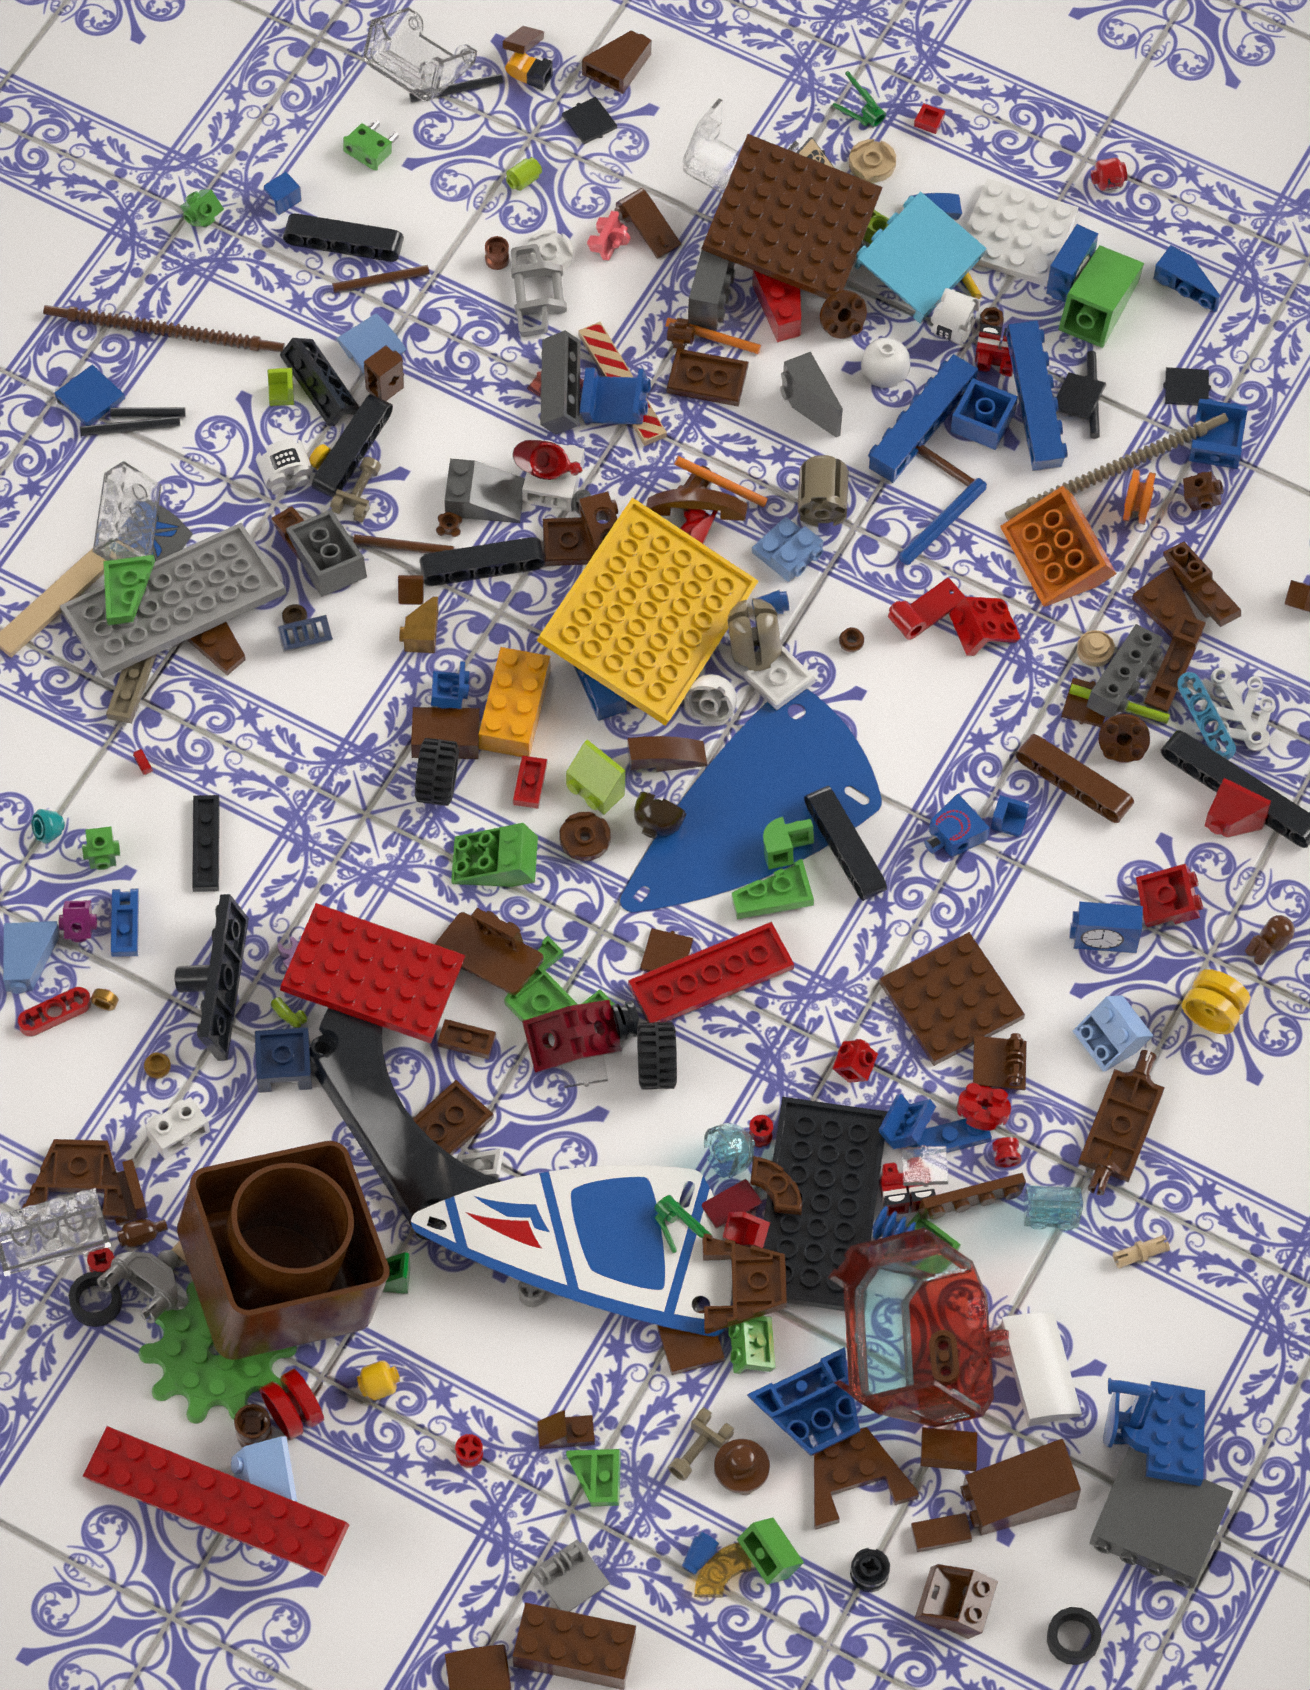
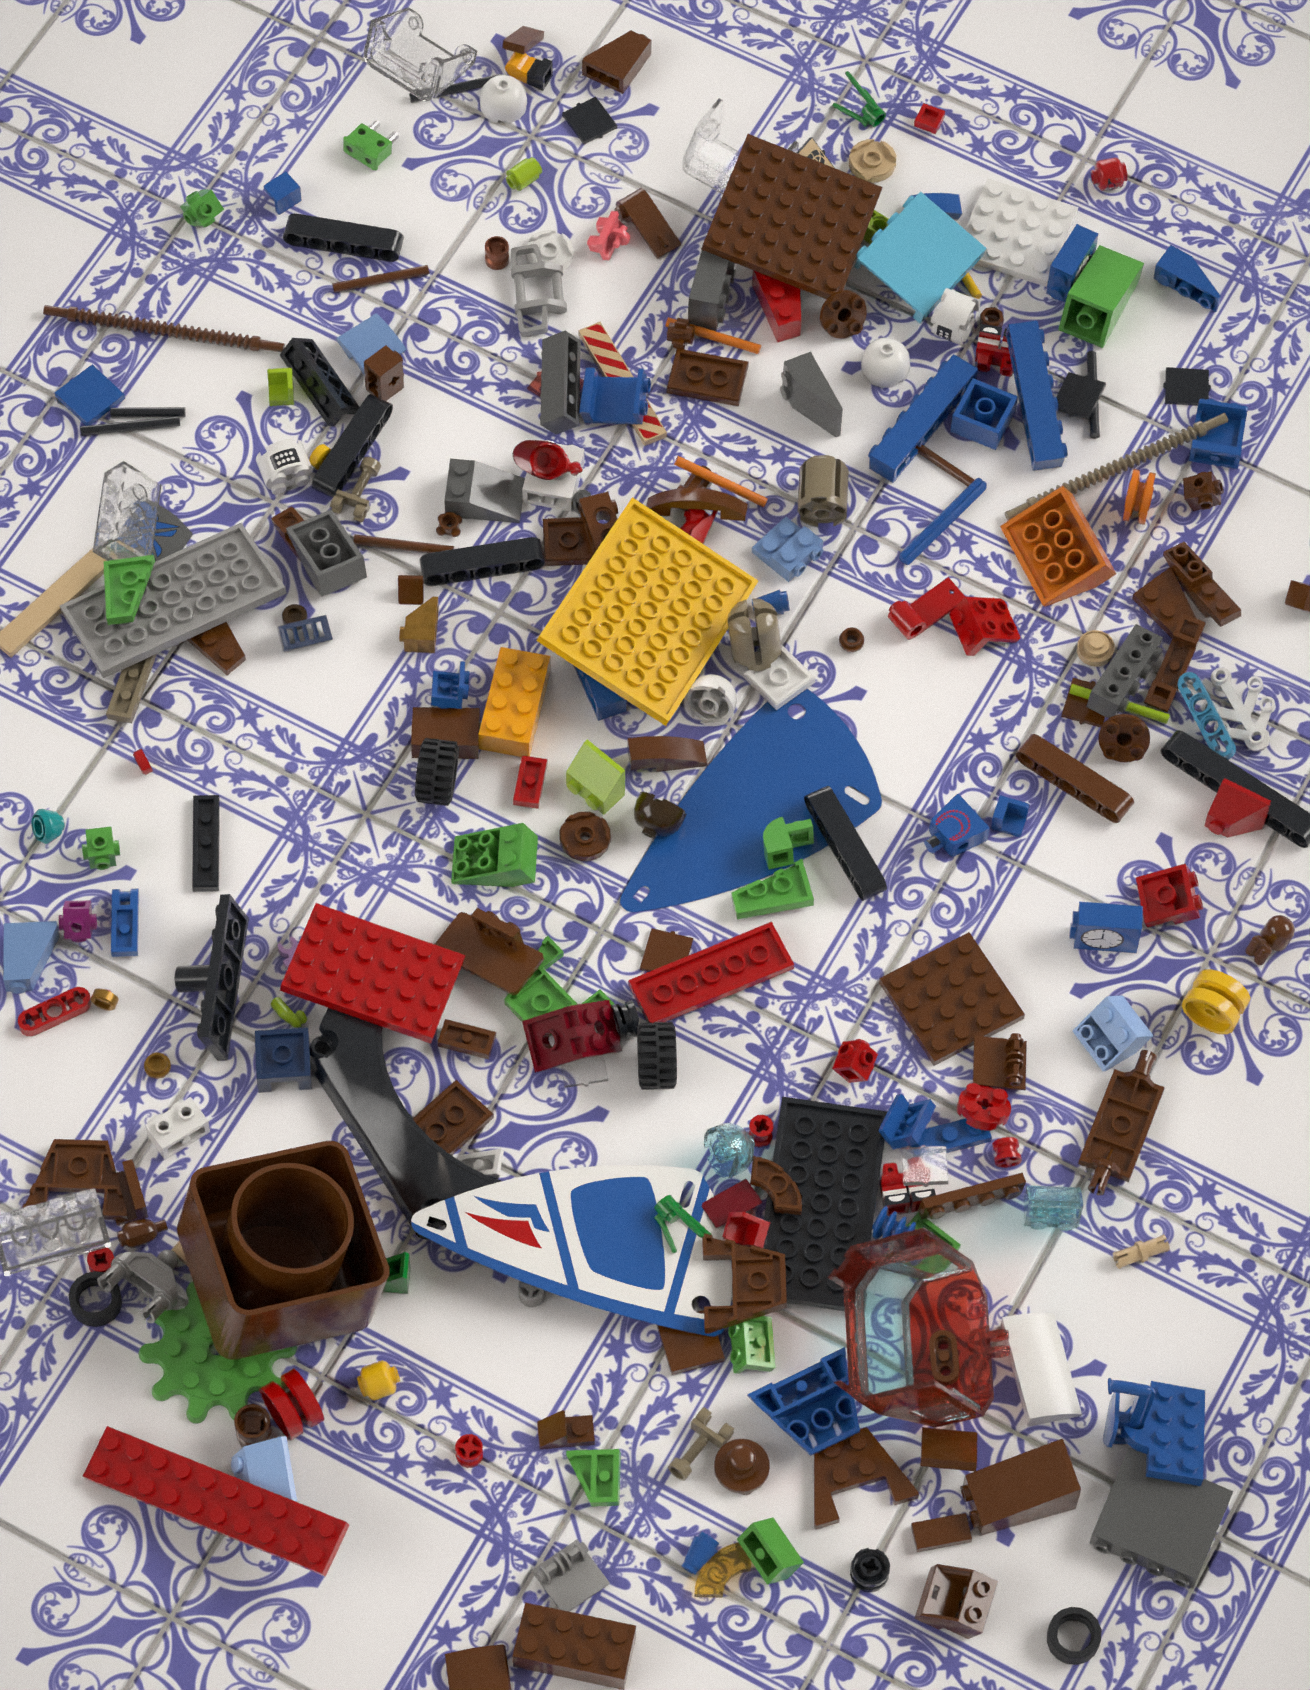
none -> white cylinder [480,75,527,123]

